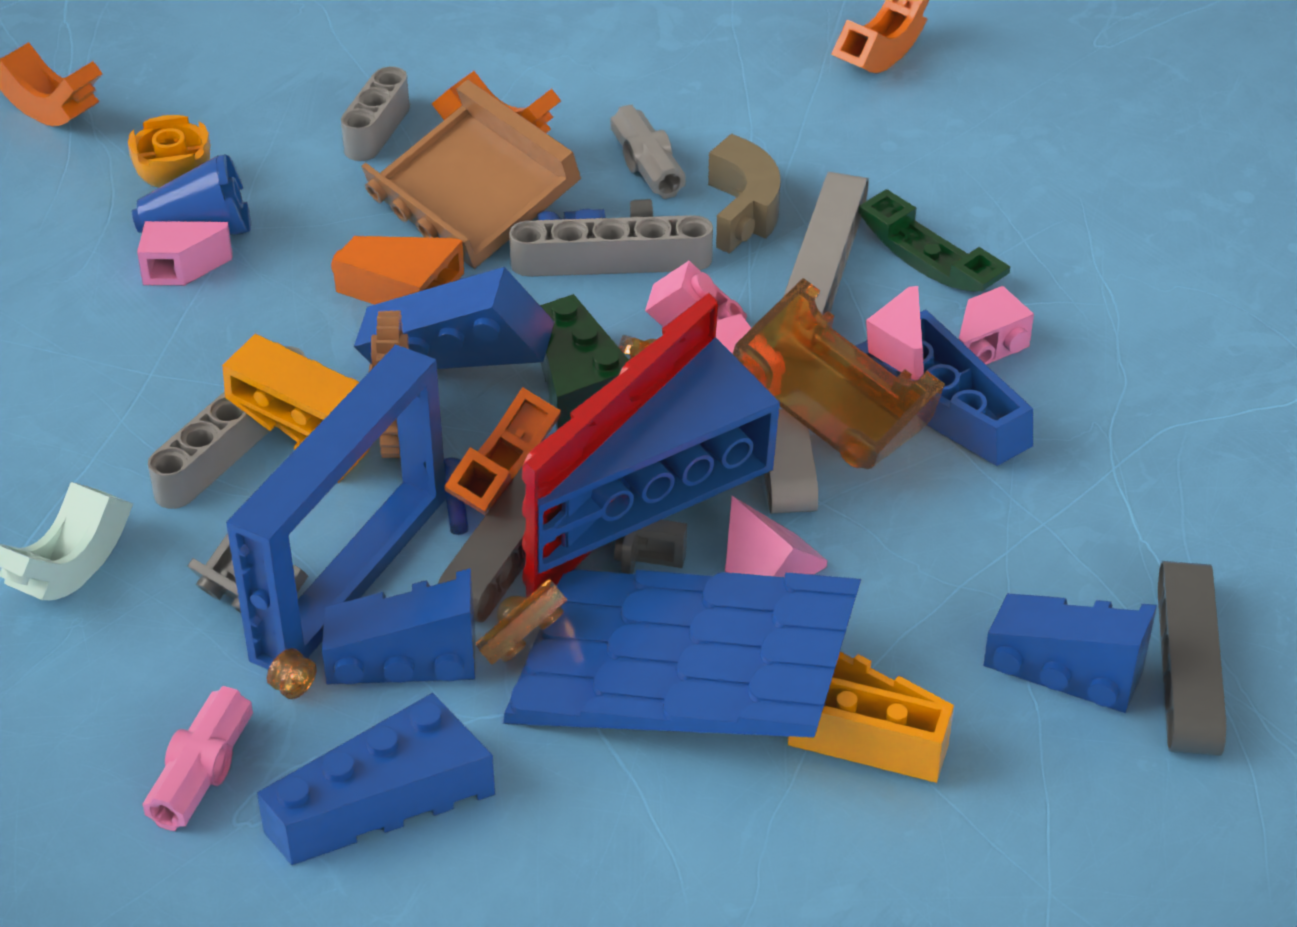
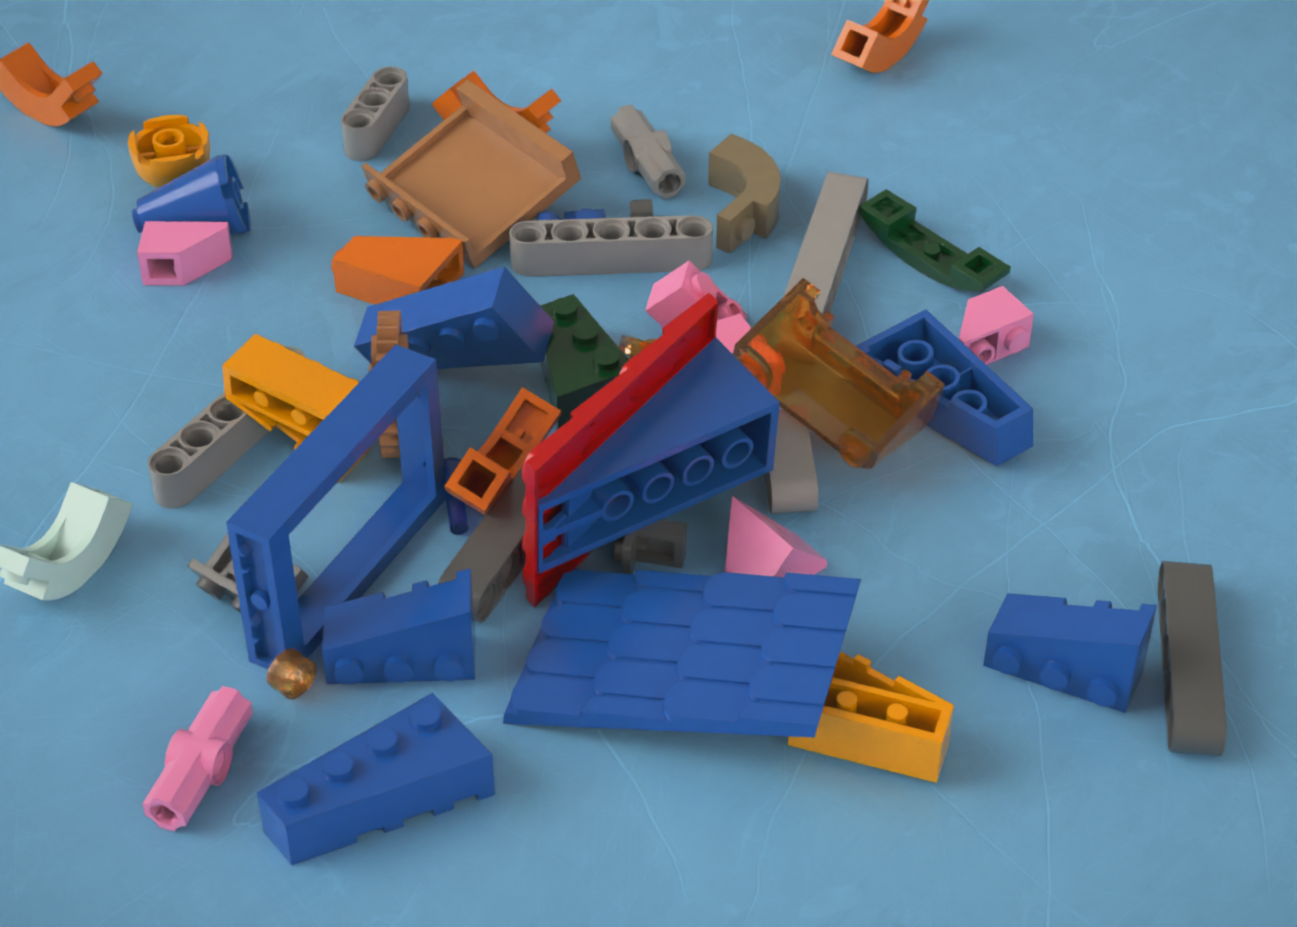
clear orange plate [475,579,568,665] -> none
bright pink slope [866,286,924,381] -> none

